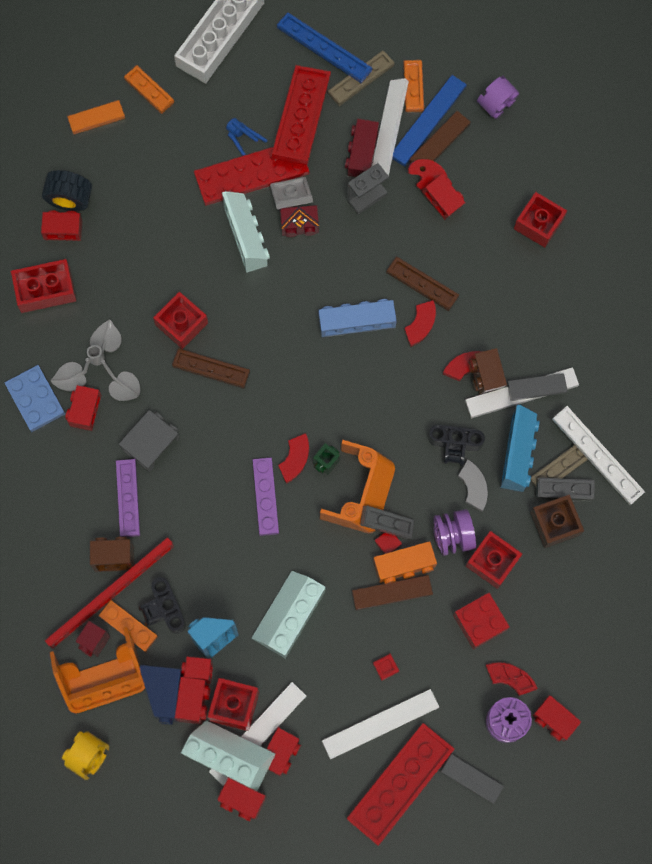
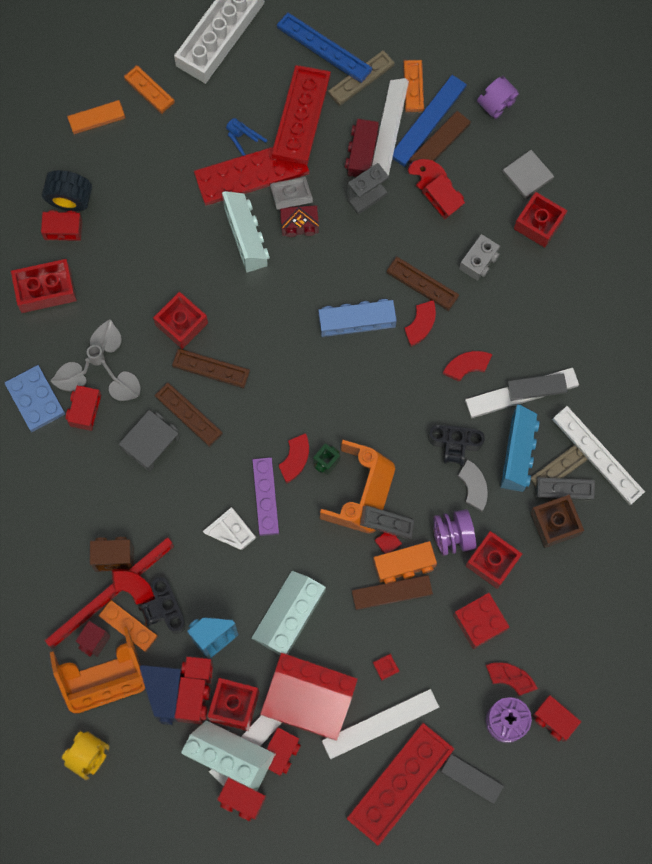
medium lavender plate [116,459,140,537] -> none
reddish brown brick [468,348,507,395] -> none
none -> red tile [111,569,155,605]
none -> reddish brown tile [155,383,223,447]
none -> white wing [203,507,257,550]
none -> slope [260,653,357,741]
none -> light grey brick [459,234,500,281]
none -> light grey tile [502,150,554,199]

